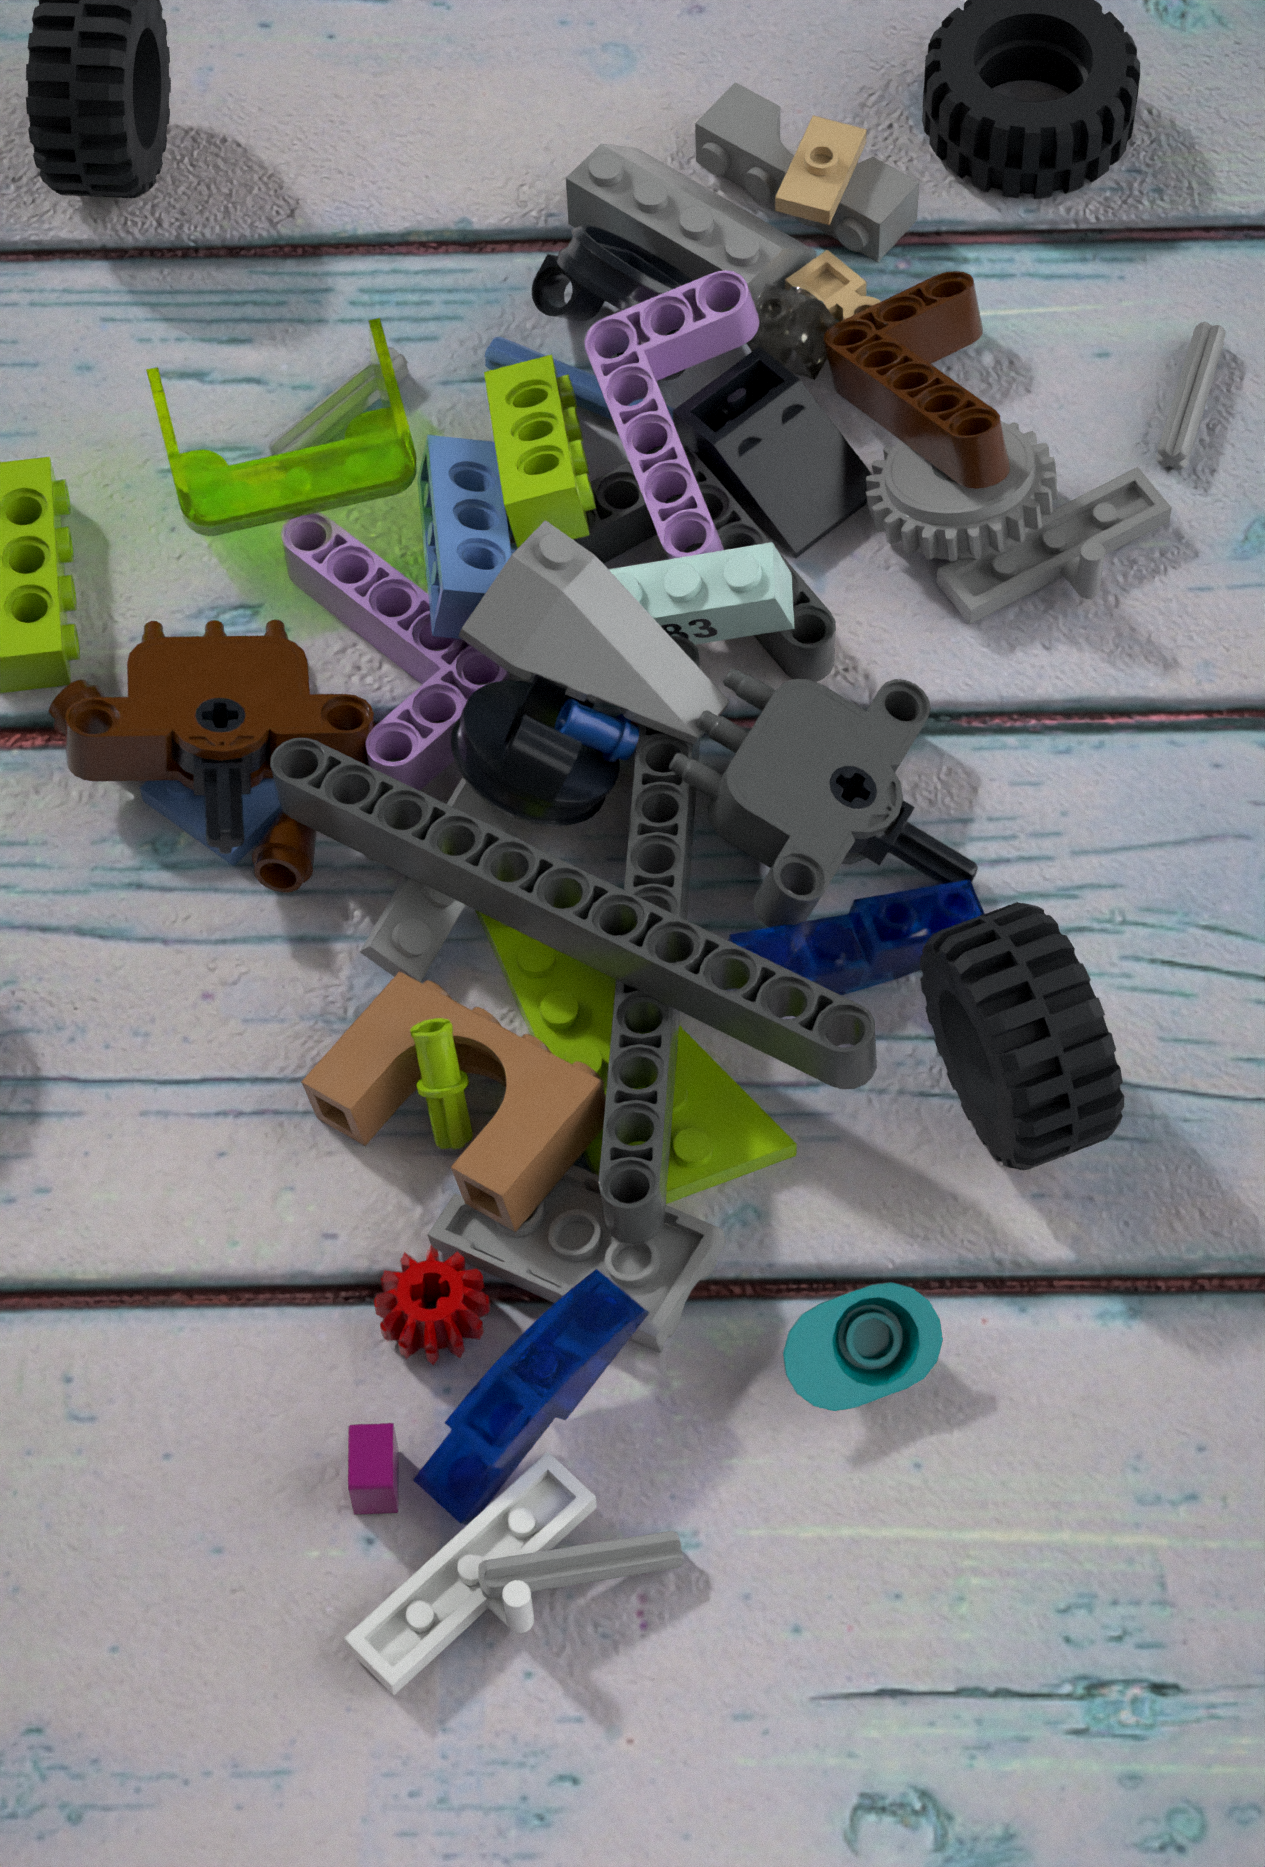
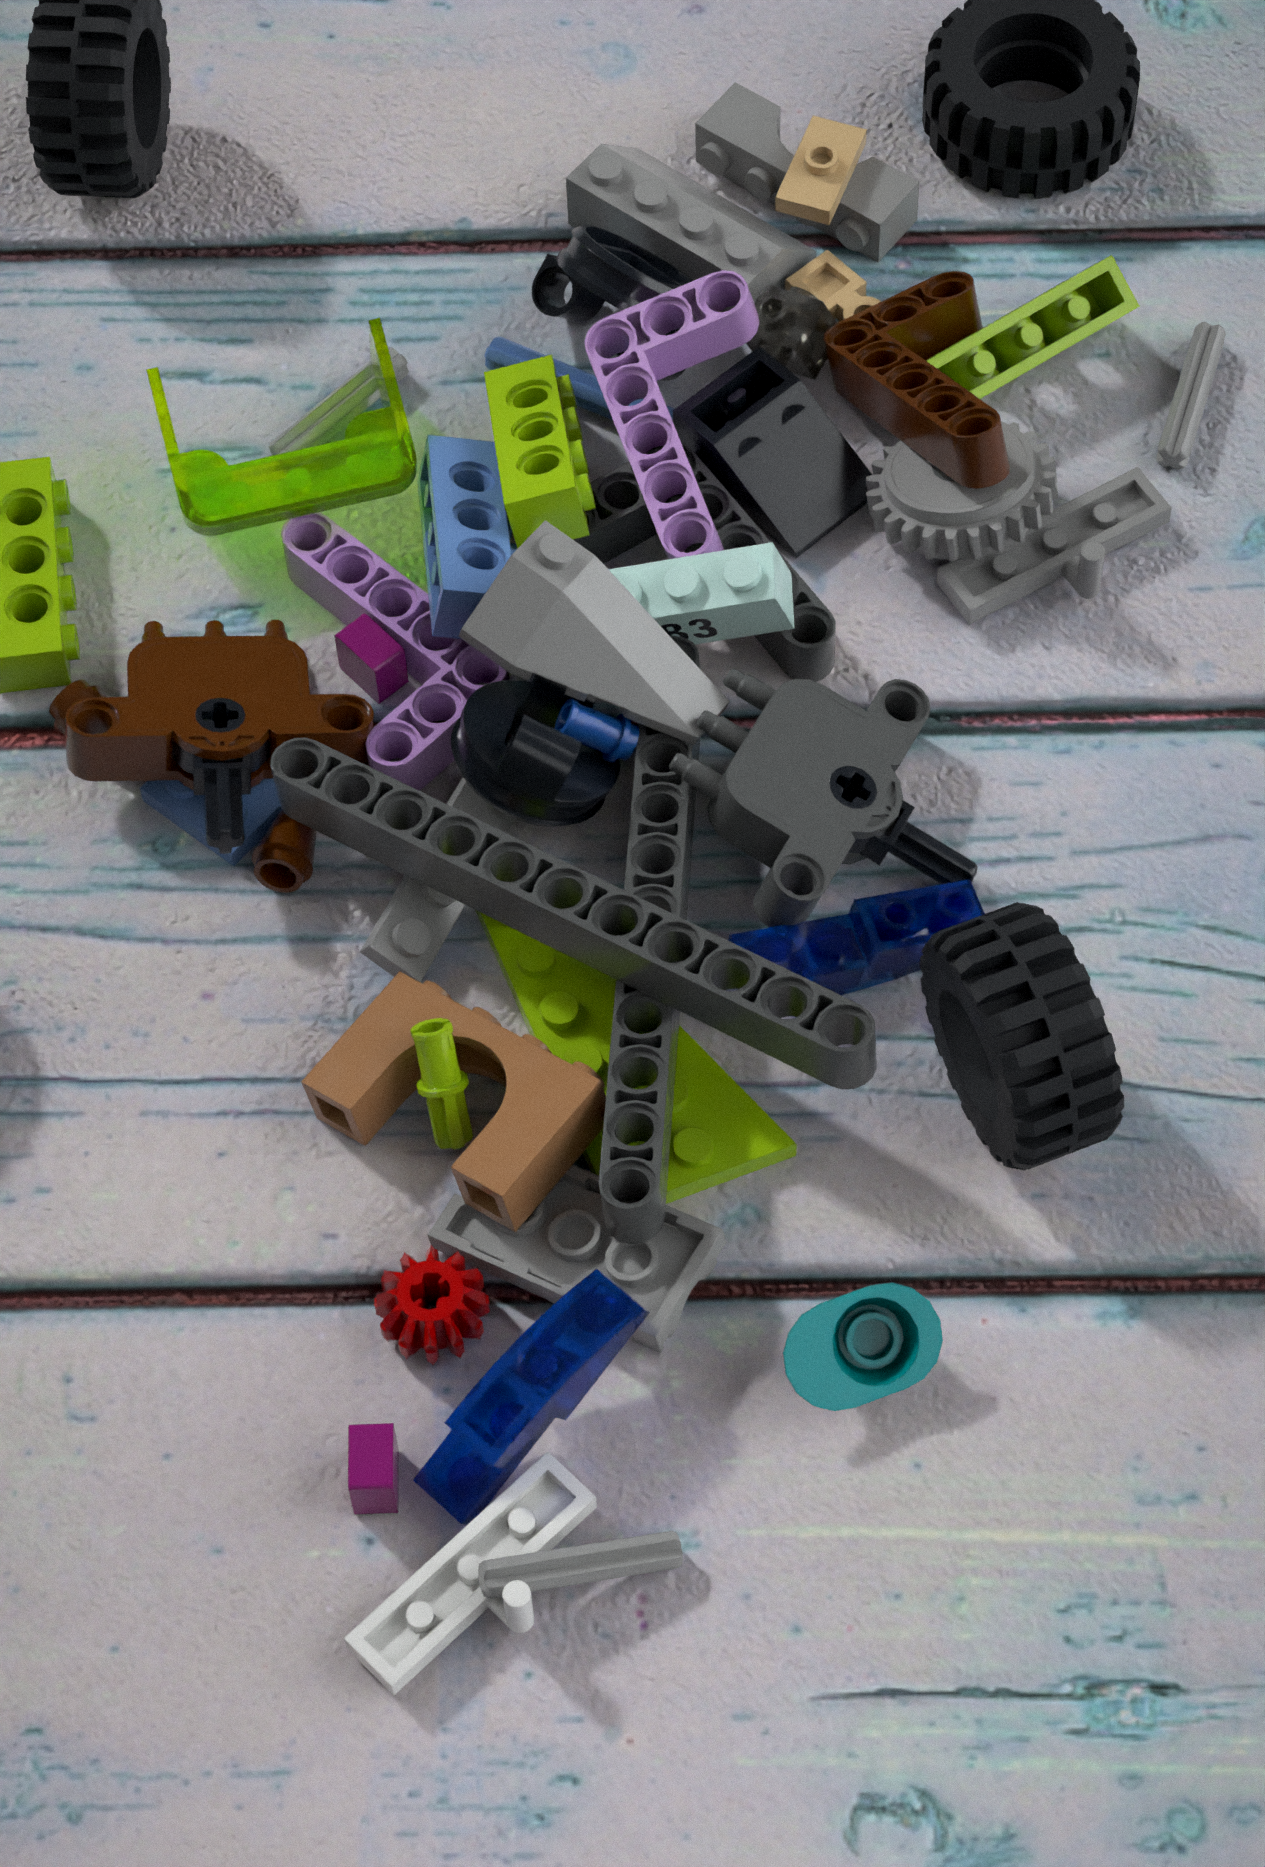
none -> magenta piece [334,613,409,704]
none -> lime brick [926,255,1140,399]

